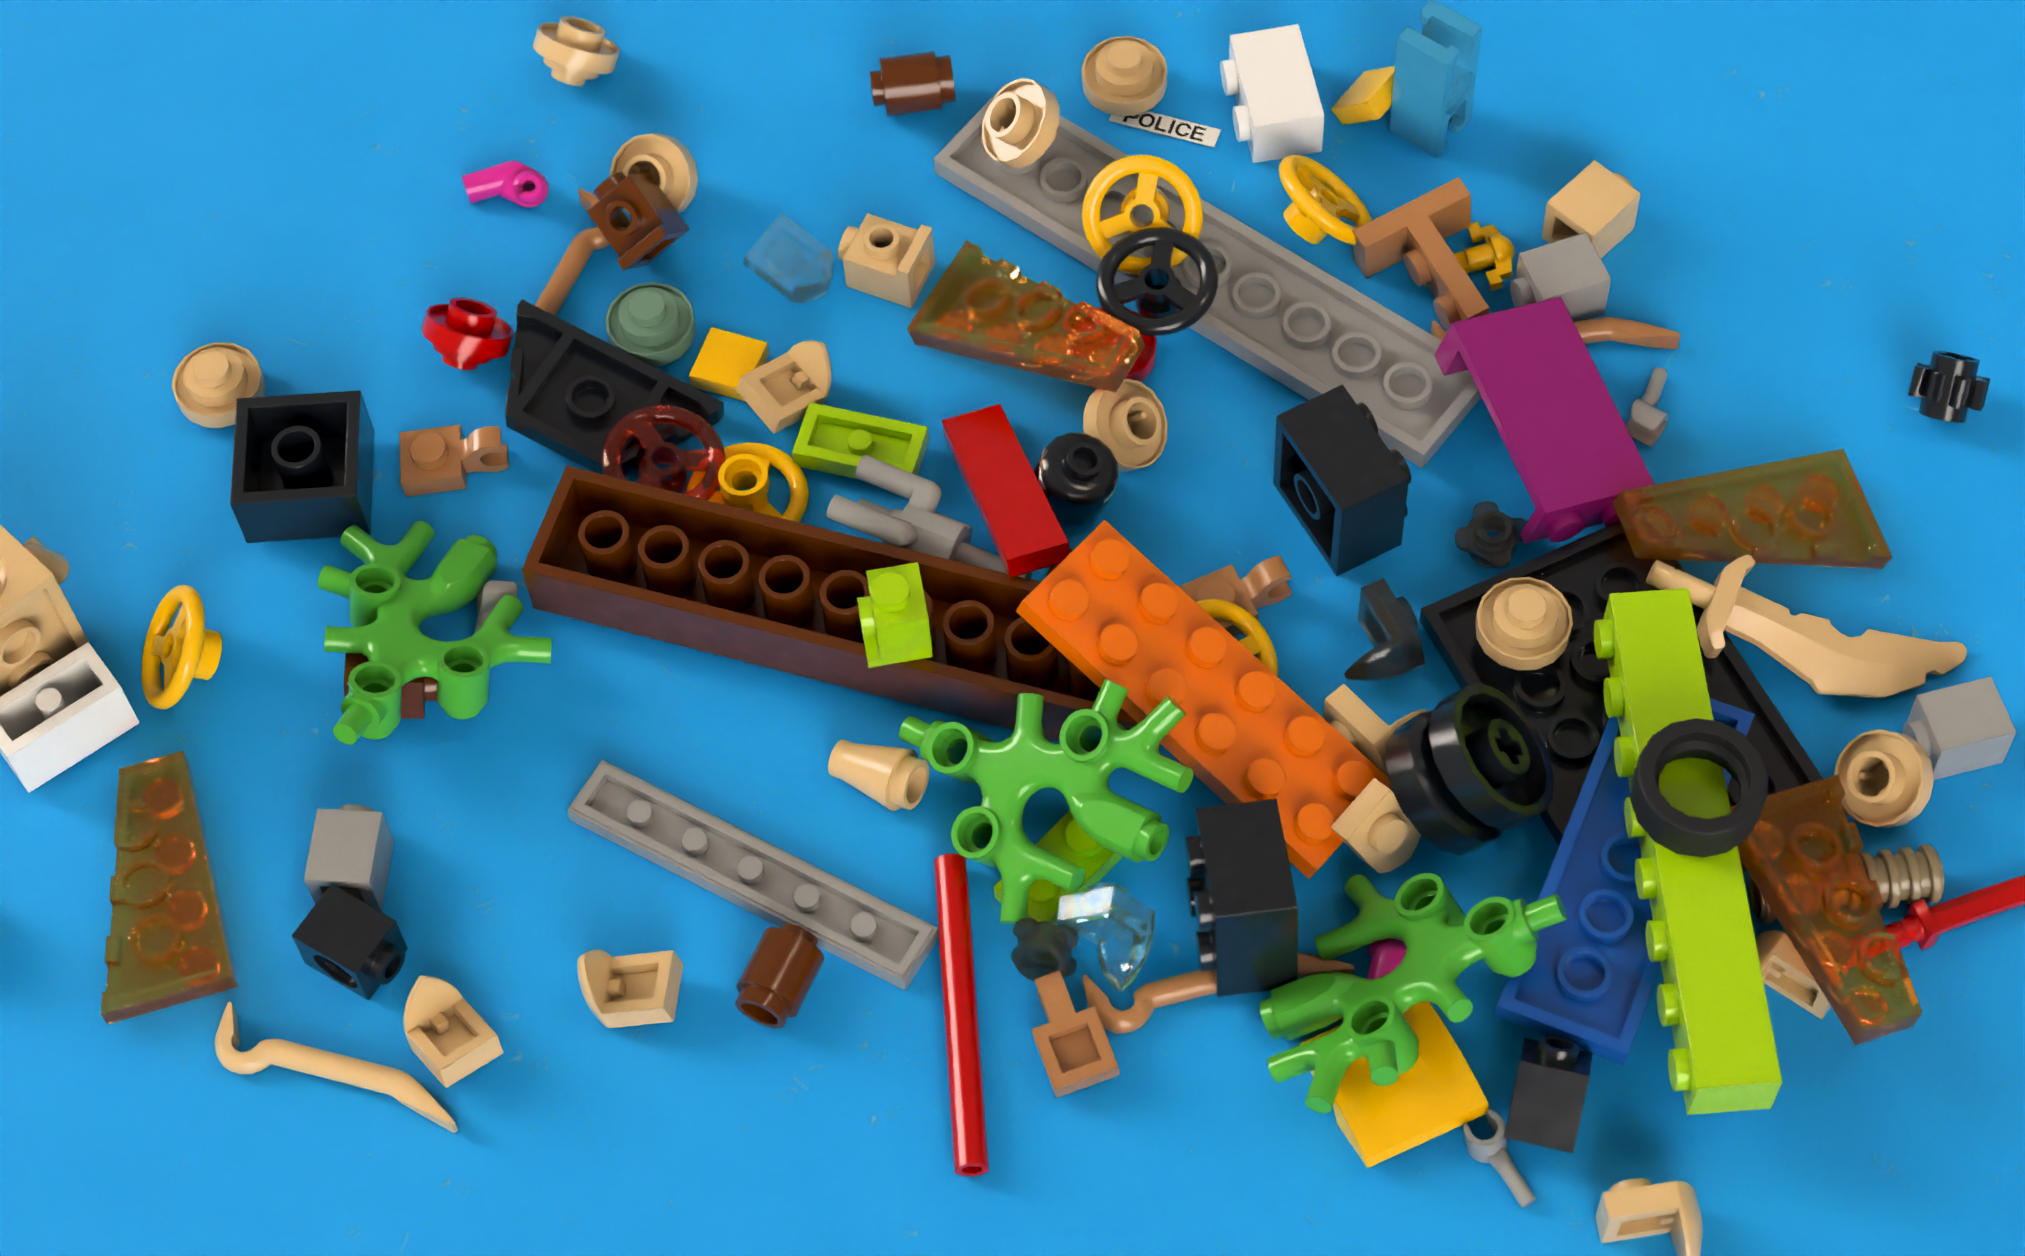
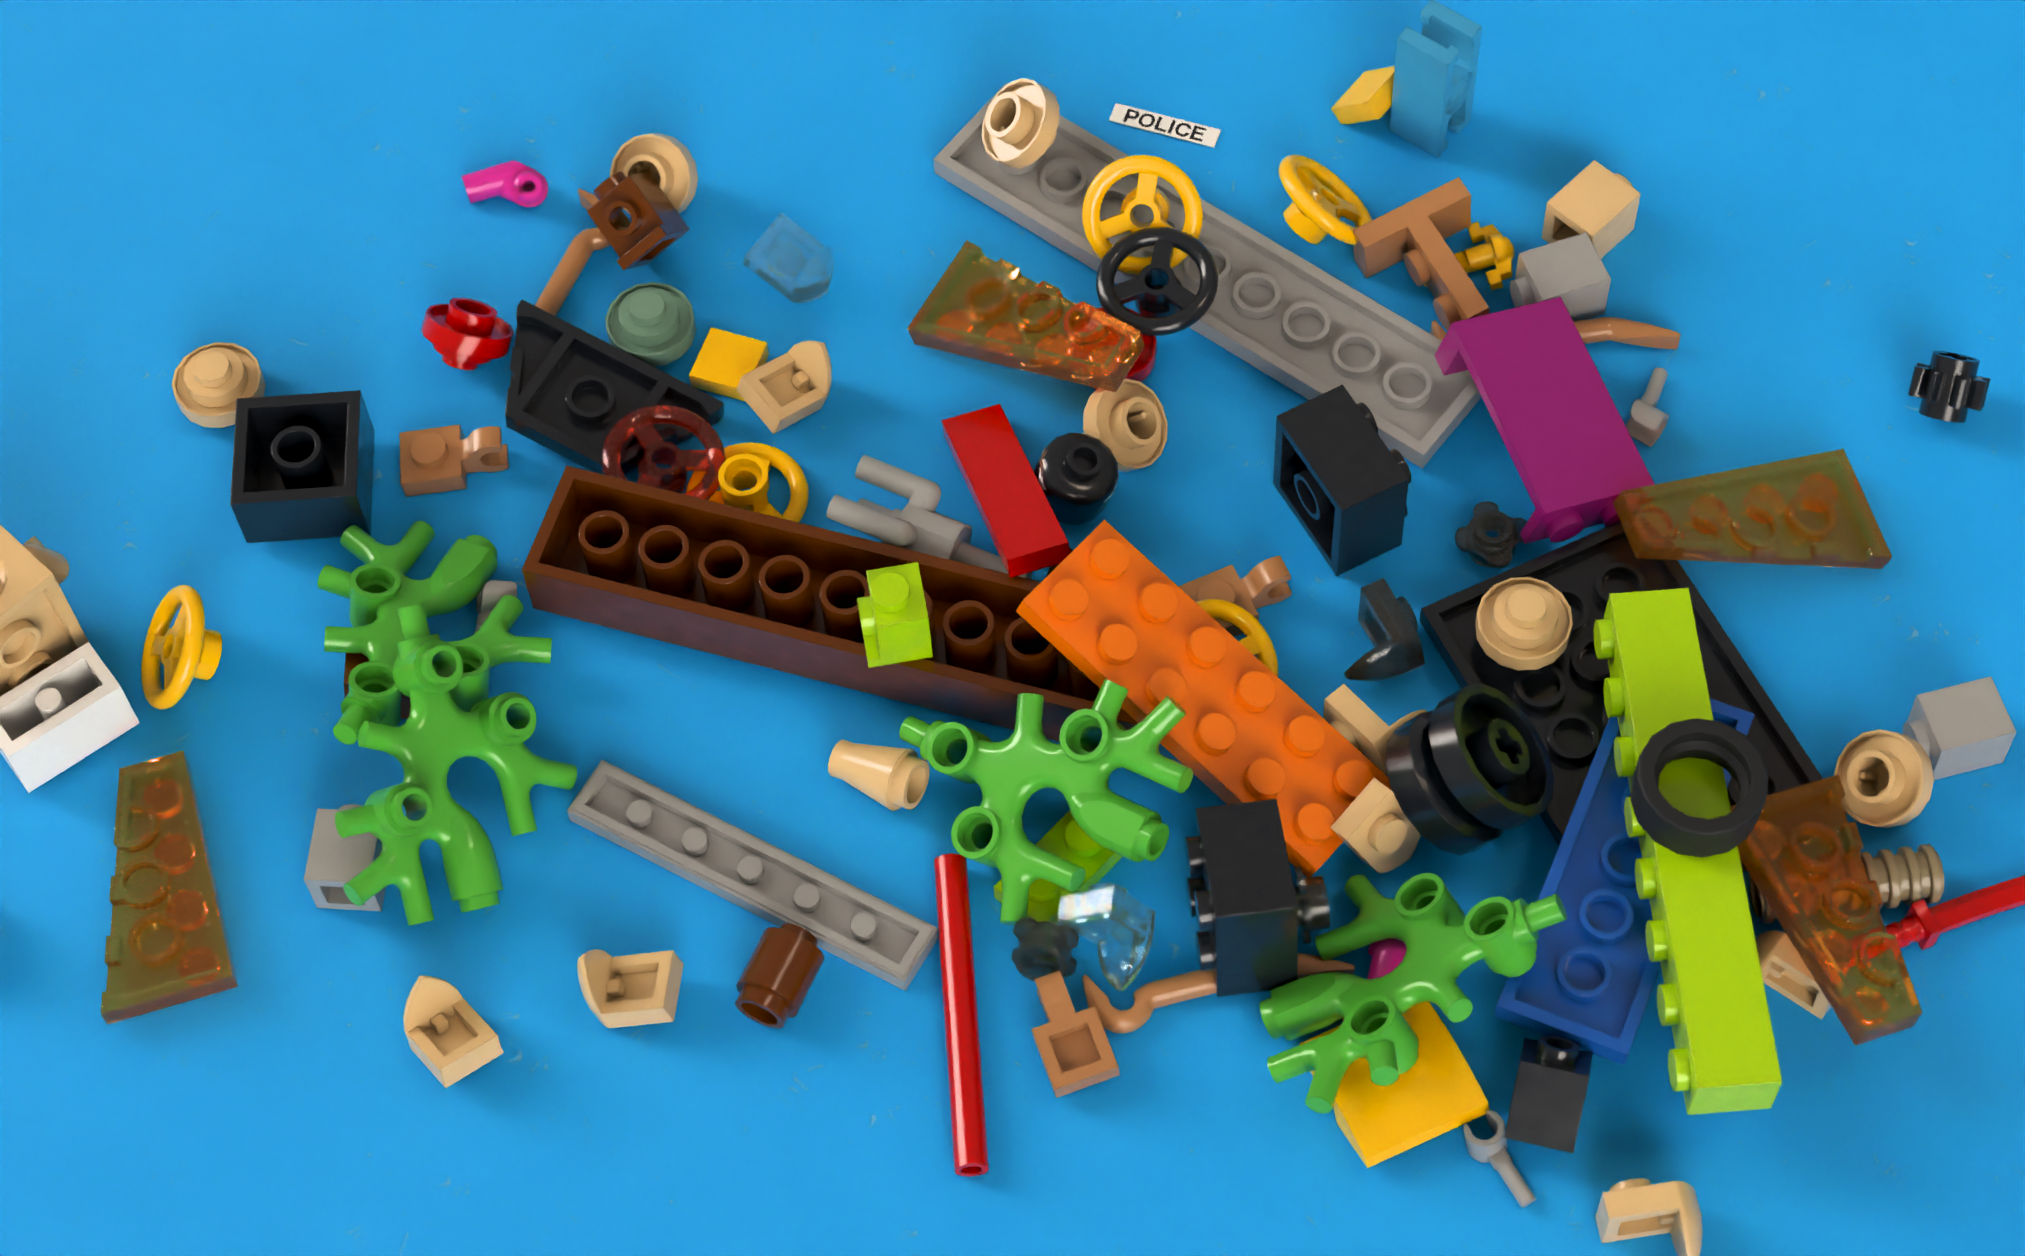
tan piece [214,1002,458,1133] -> none
black brick [292,884,408,1001] -> none
tan plate [533,16,620,86] -> none
lime plate [792,402,929,480] -> none
tan brick [838,213,936,308] -> none
reddish brown brick [869,51,956,117] -> none
tan plate [1082,36,1167,117] -> none
white brick [1220,24,1324,163] -> none
tan sword [1646,555,1967,699] -> none
none -> bright green plant [335,604,577,926]
none -> clear smoke plate [1293,866,1330,944]

